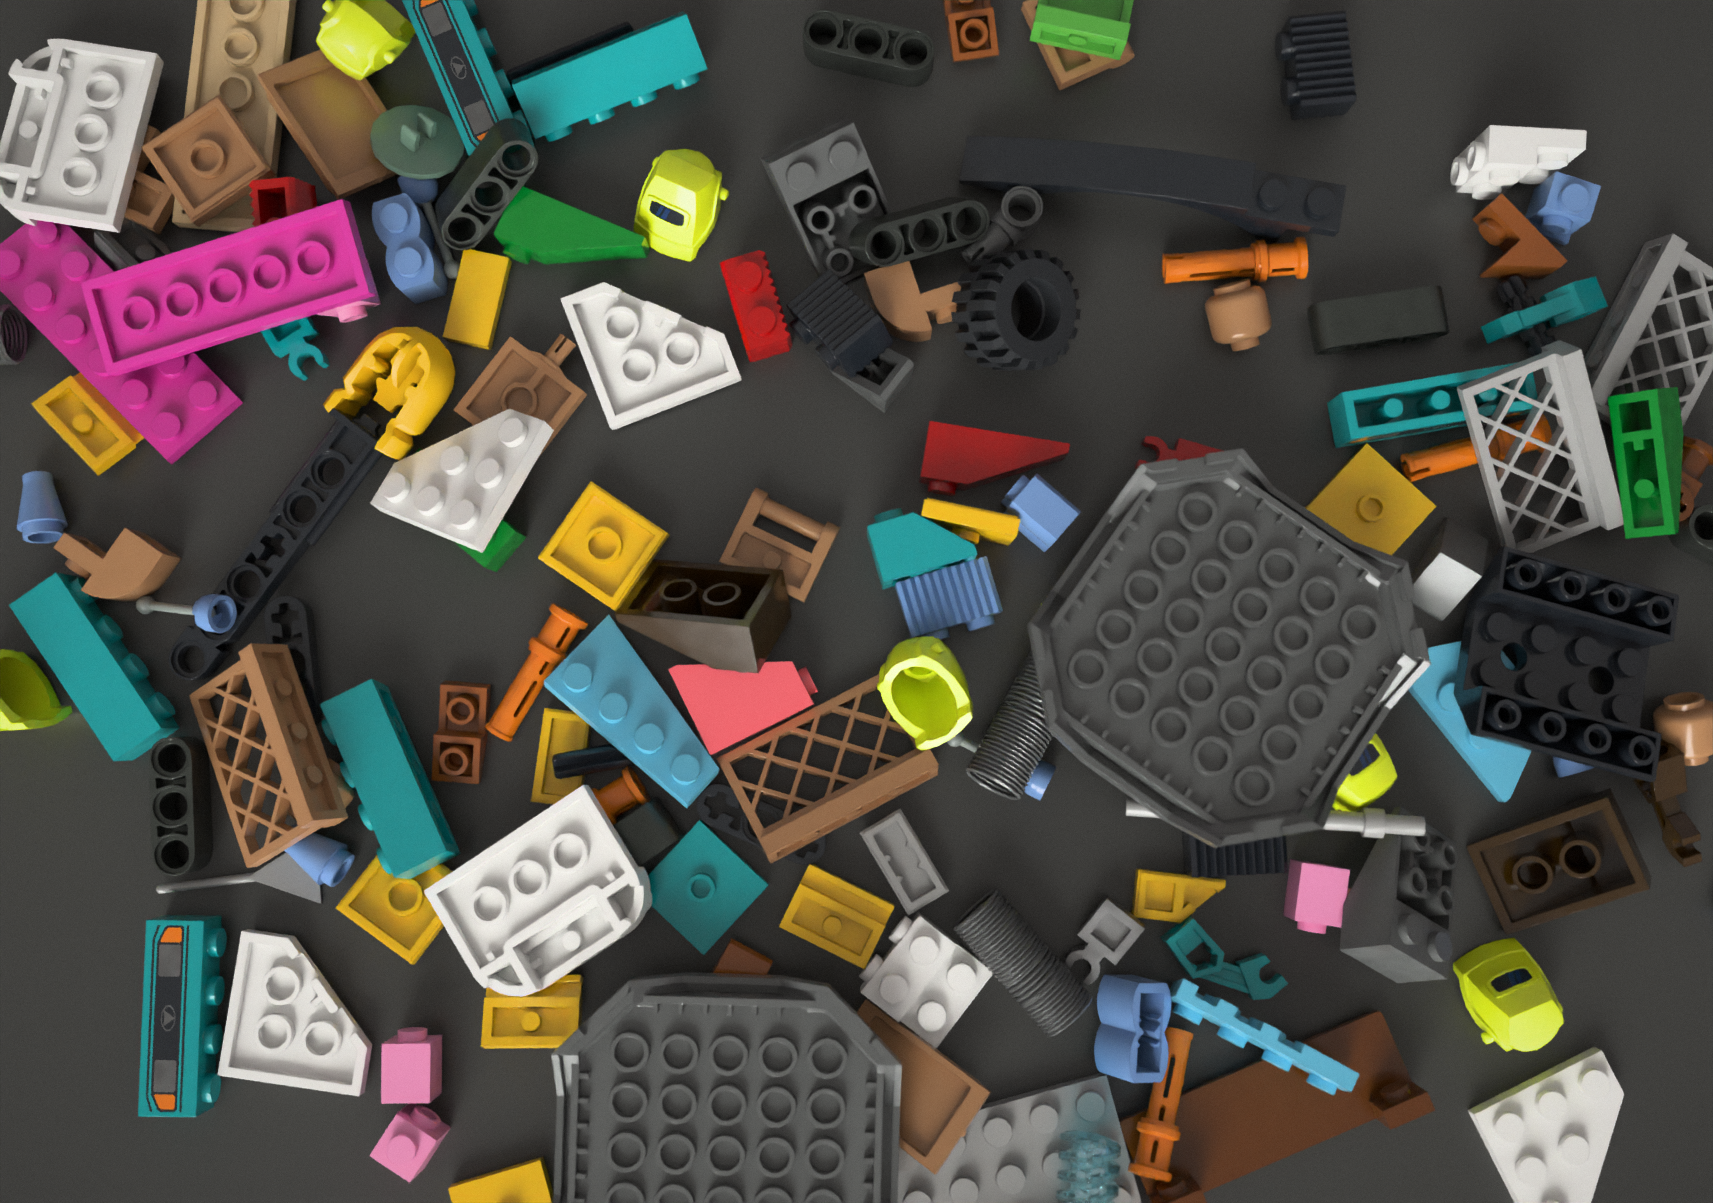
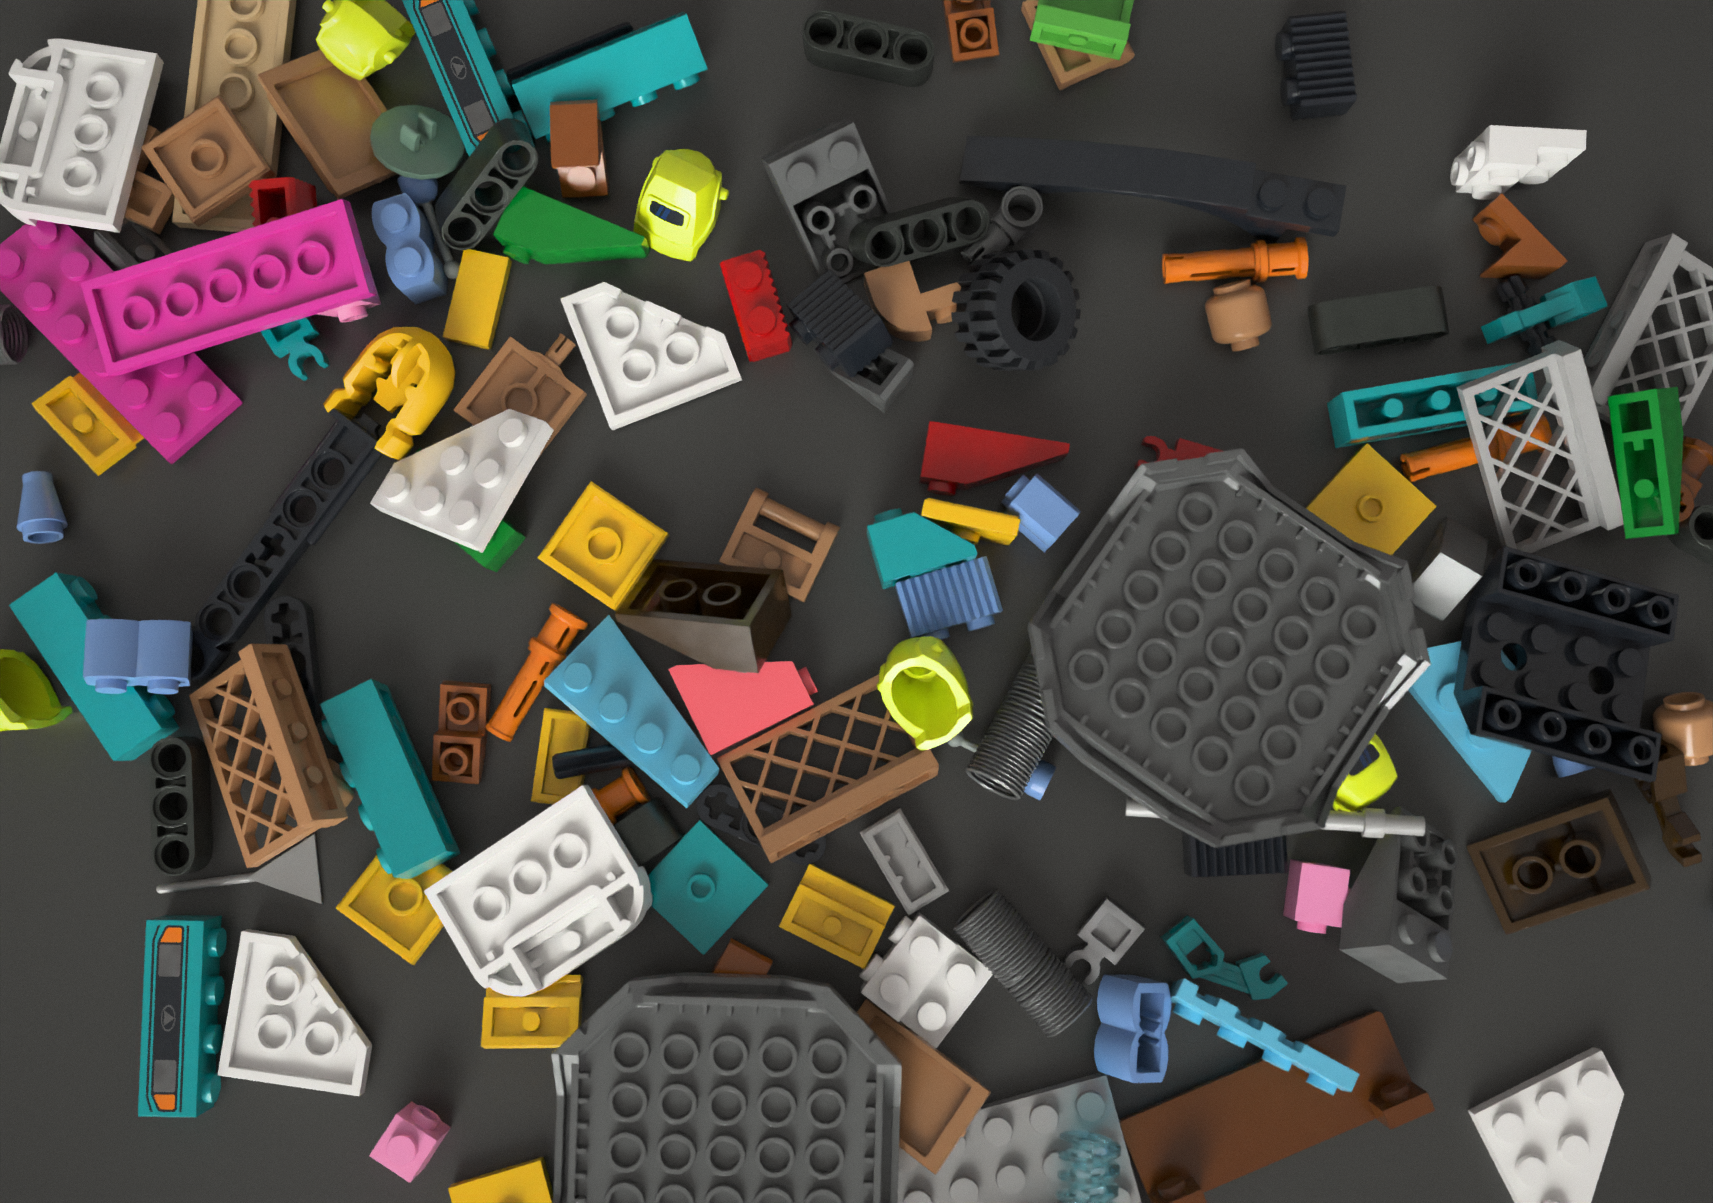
medium nougat brick [53,528,182,602] -> none
medium blue hinge [136,594,237,633] -> none
medium blue cone [284,824,355,887] -> none
bright pink brick [381,1027,442,1104] -> none
orange pin [1127,1027,1194,1183] -> none
yellow tile [1131,868,1226,923] -> none
neon yellow helmet [1453,938,1564,1052] -> none
medium blue brick [1525,171,1601,245] -> none
none -> medium blue brick [83,619,193,694]
none -> dark orange slope [549,99,610,198]

